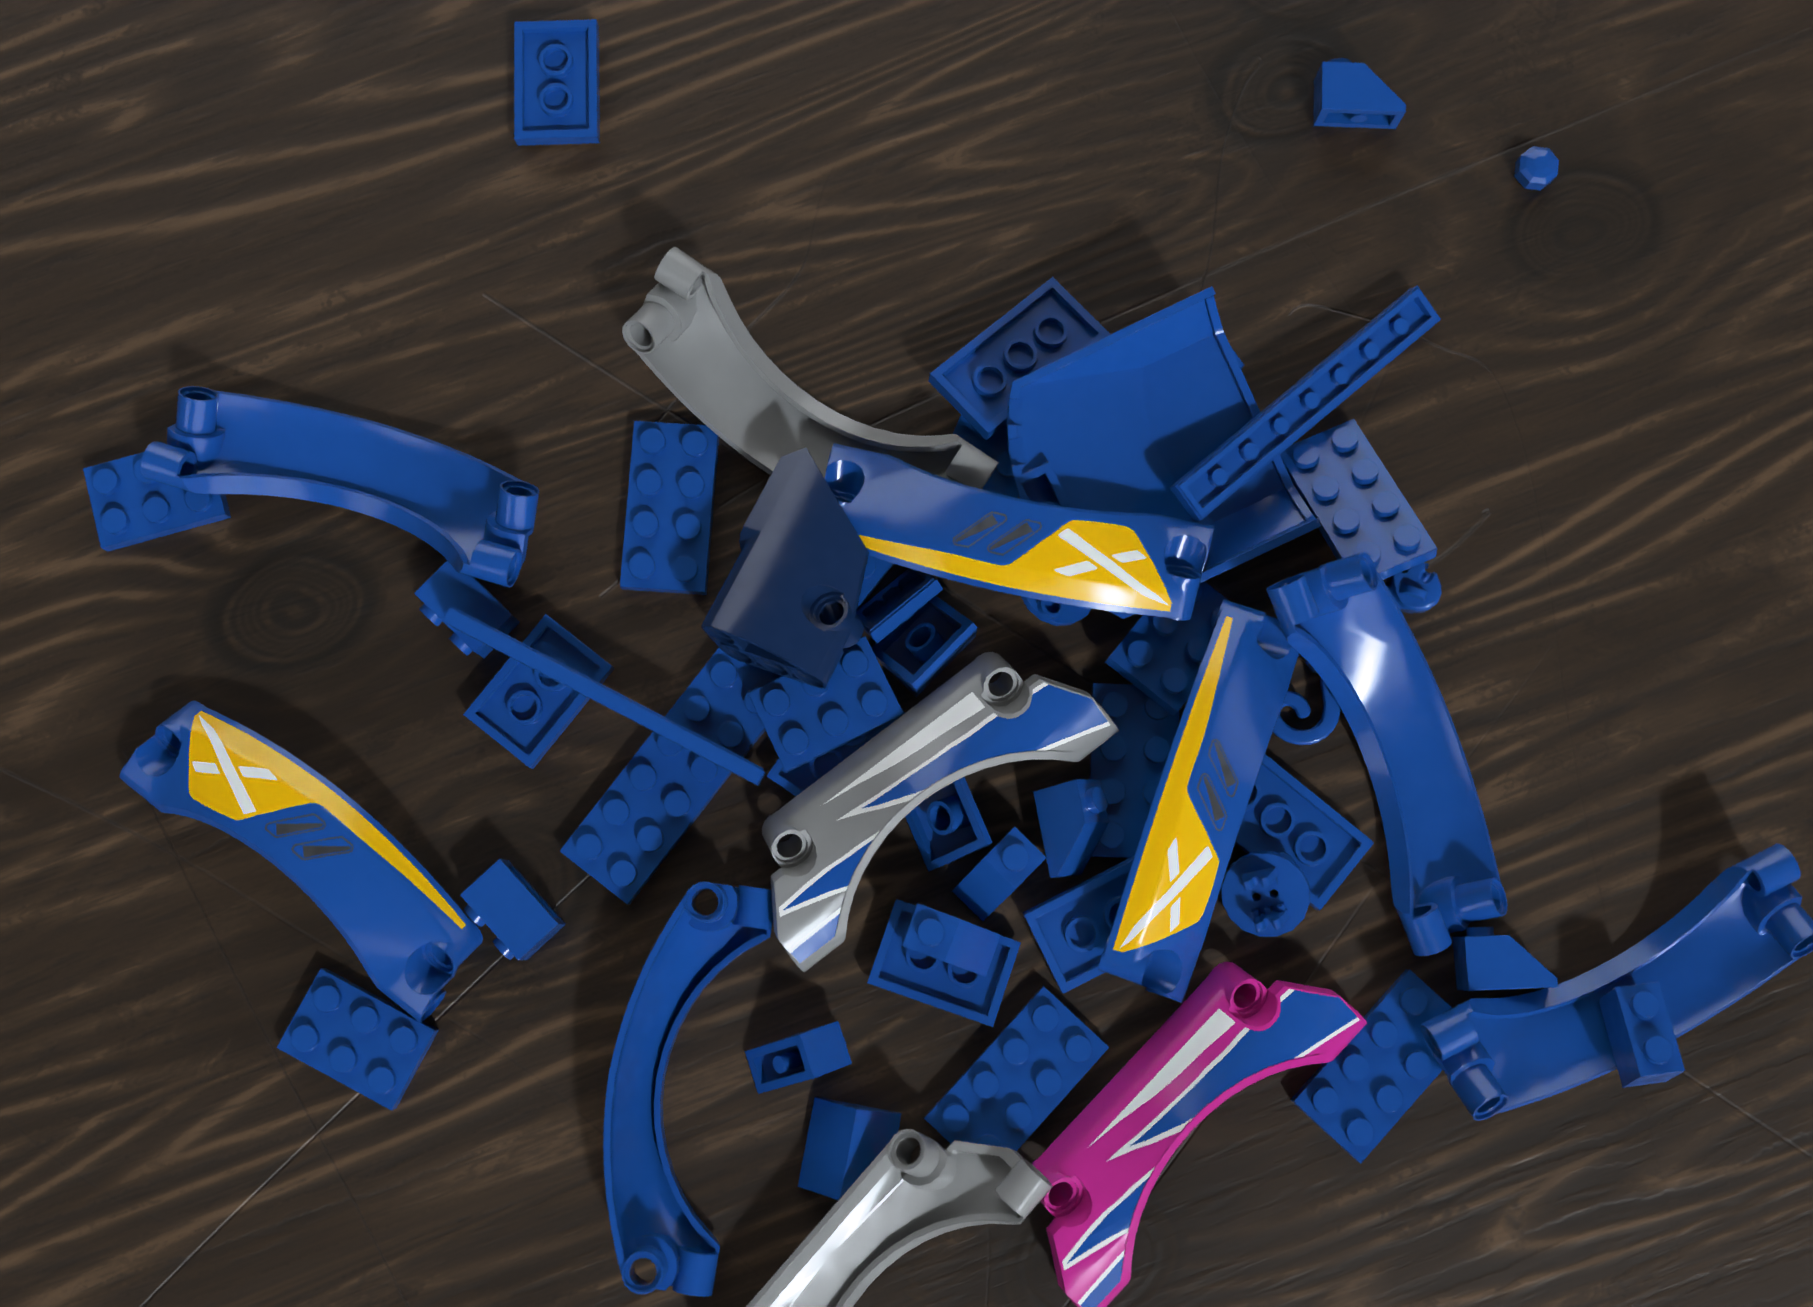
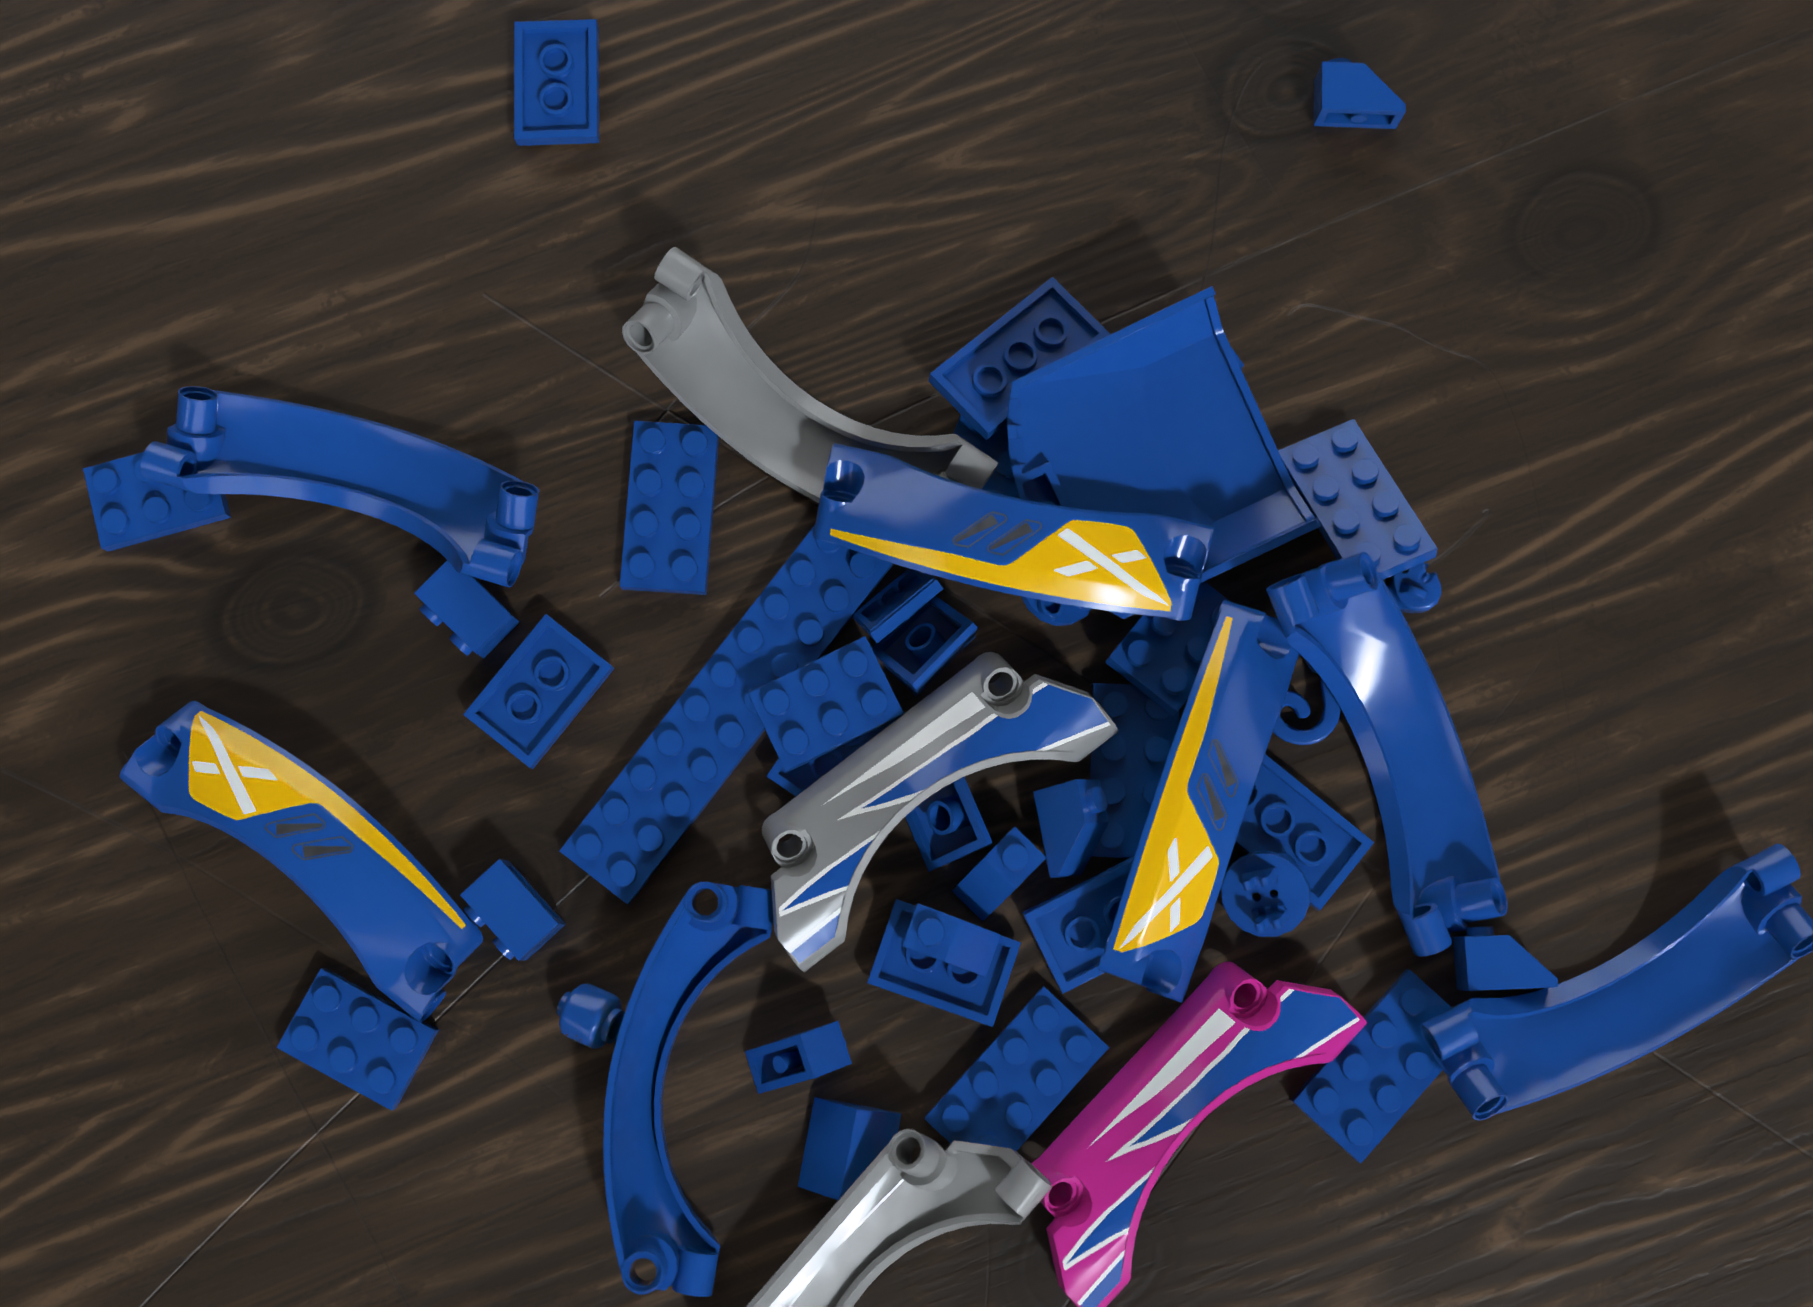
blue tile [442,607,765,787] -> none
dark blue panel [701,447,869,688] -> none
blue tile [1169,285,1441,522] -> none
blue tile [1514,146,1559,191] -> none
blue brick [1598,981,1685,1088] -> none
none -> blue head [556,983,625,1049]

